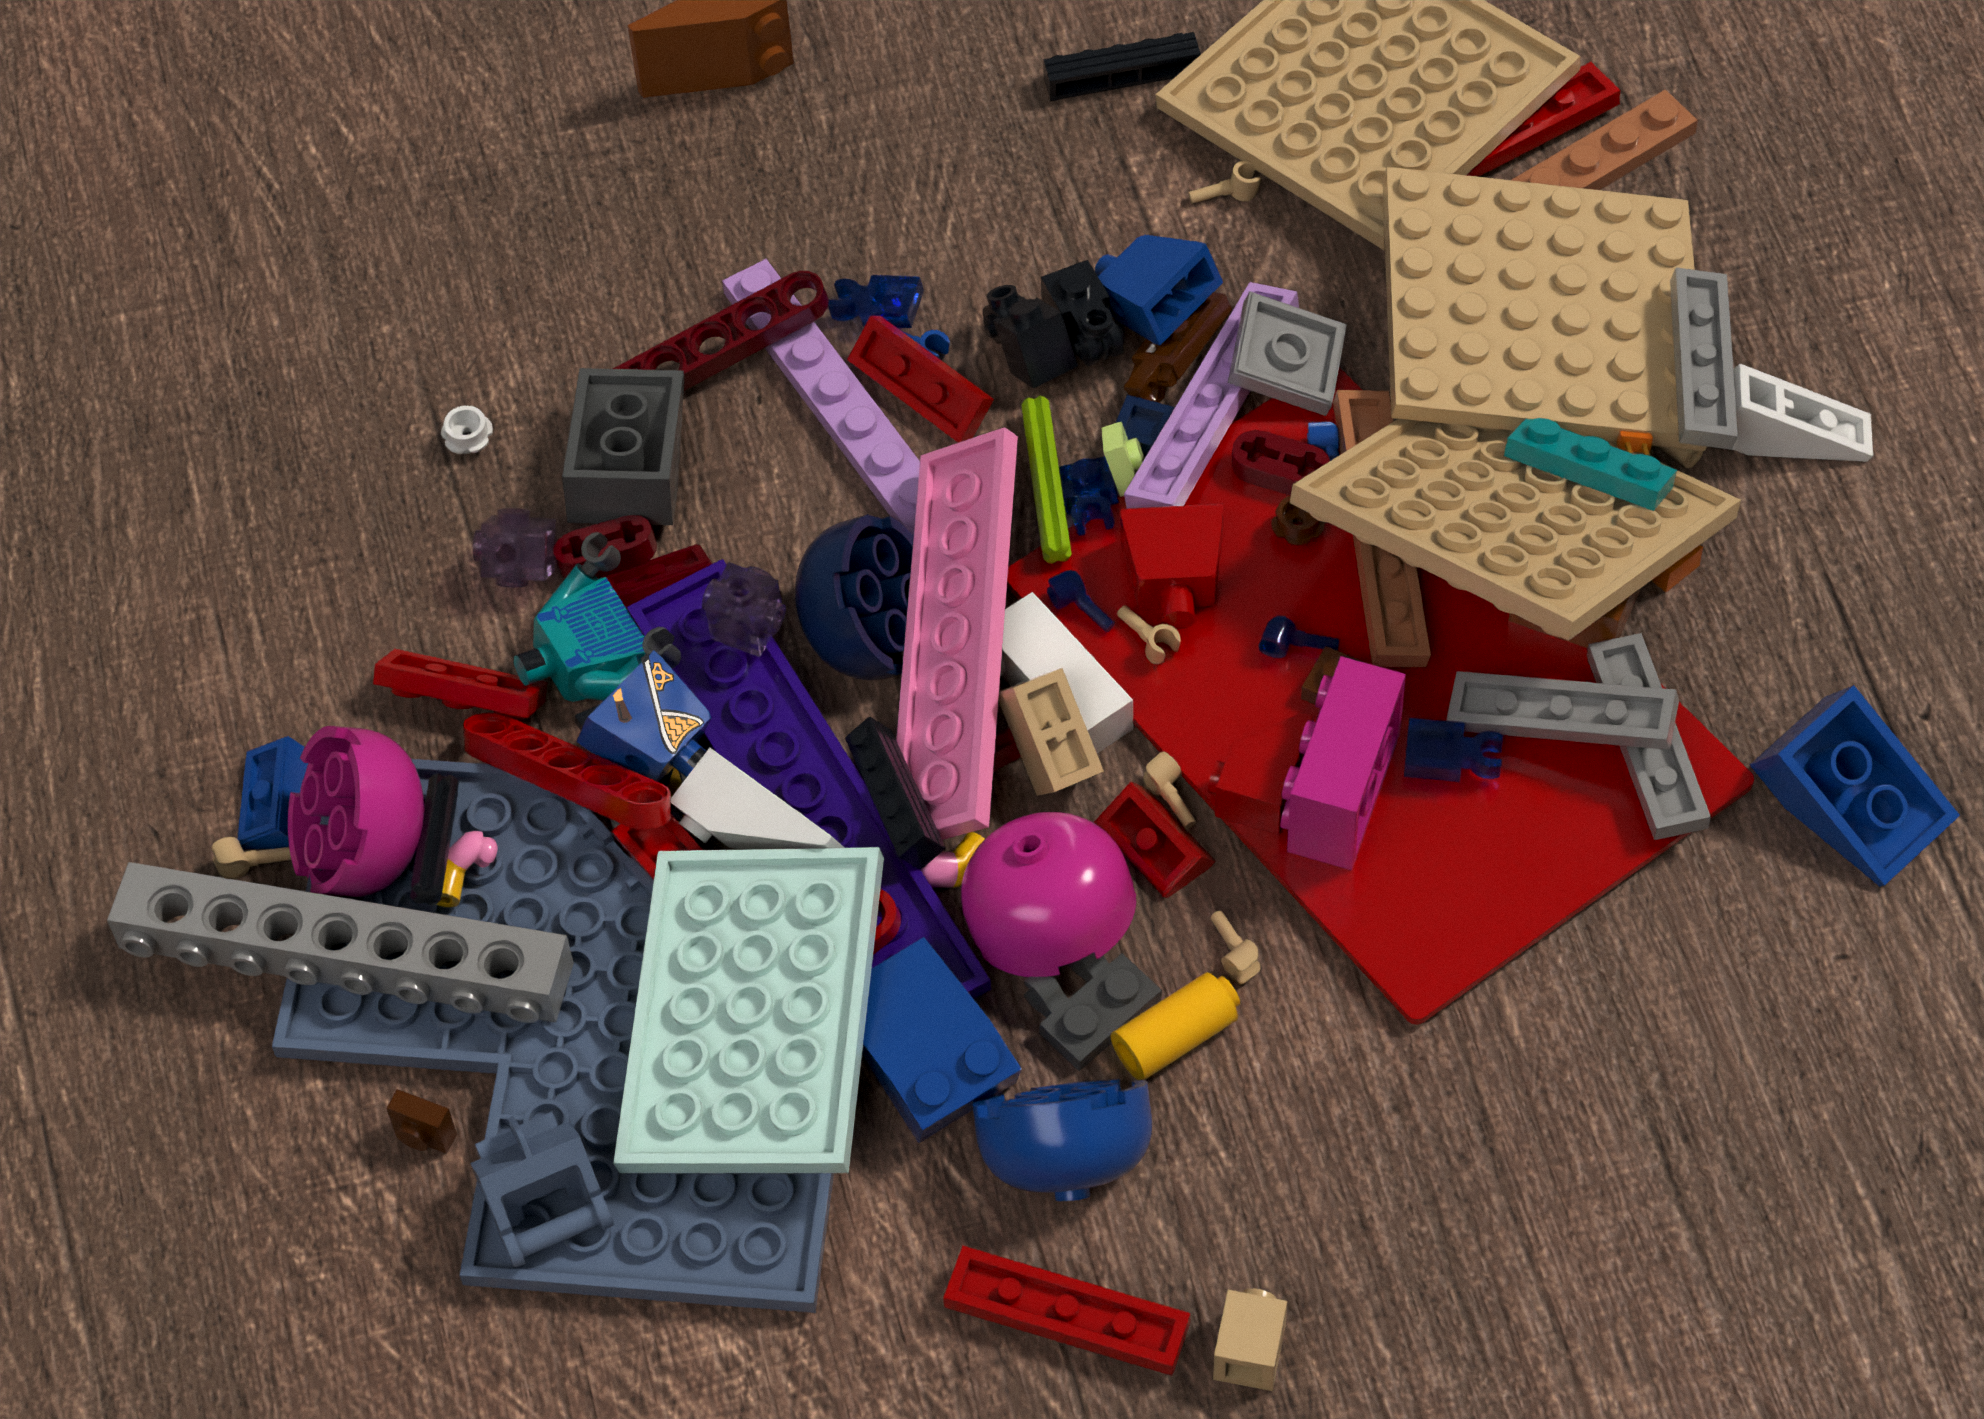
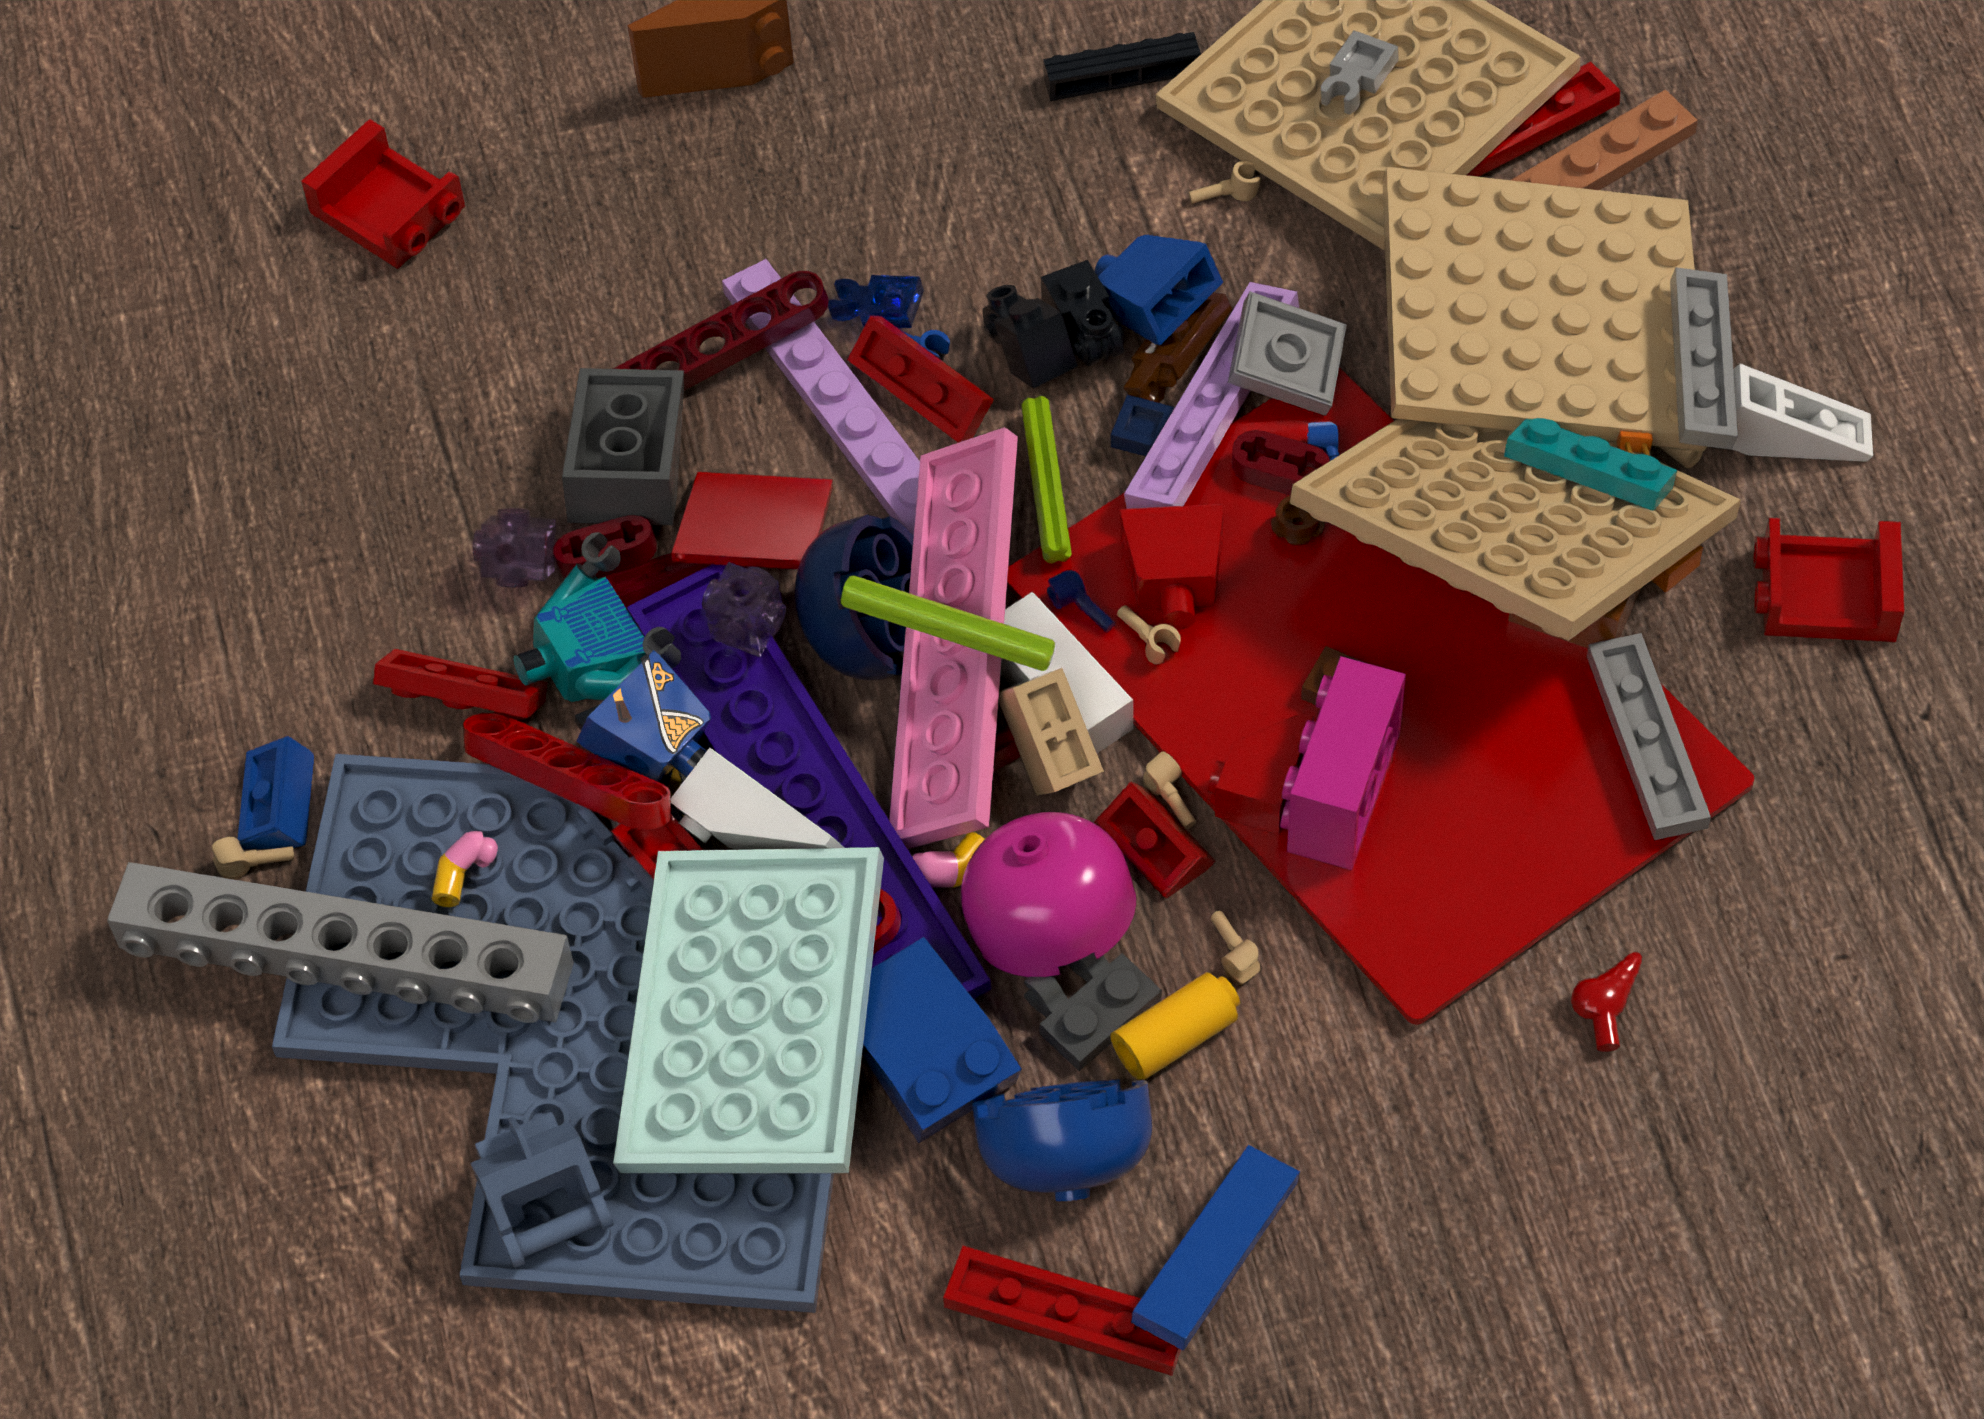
dark pink cylinder [288,726,424,897] -> none
reddish brown plate [386,1089,457,1154] -> none
black axle [410,773,459,906] -> none
white plate [441,406,493,454] -> none
black piece [845,717,946,870] -> none
clear blue plate [1059,456,1119,536] -> none
yellowish green plate [1101,421,1144,497] -> none
tan brick [1213,1289,1287,1391] -> none
clear blue hand [1259,616,1339,658] -> none
nougat plate [1333,390,1431,667] -> none
clear blue plate [1404,718,1504,782] -> none
light grey plate [1446,671,1679,750] -> none
blue slope [1750,685,1960,887] -> none
none -> red panel [301,119,465,269]
none -> red piece [672,472,833,569]
none -> lime axle [841,576,1055,671]
none -> blue tile [1131,1145,1300,1351]
none -> light grey plate [1321,30,1399,115]
none -> red animal [1571,952,1642,1052]
none -> red panel [1753,517,1904,642]

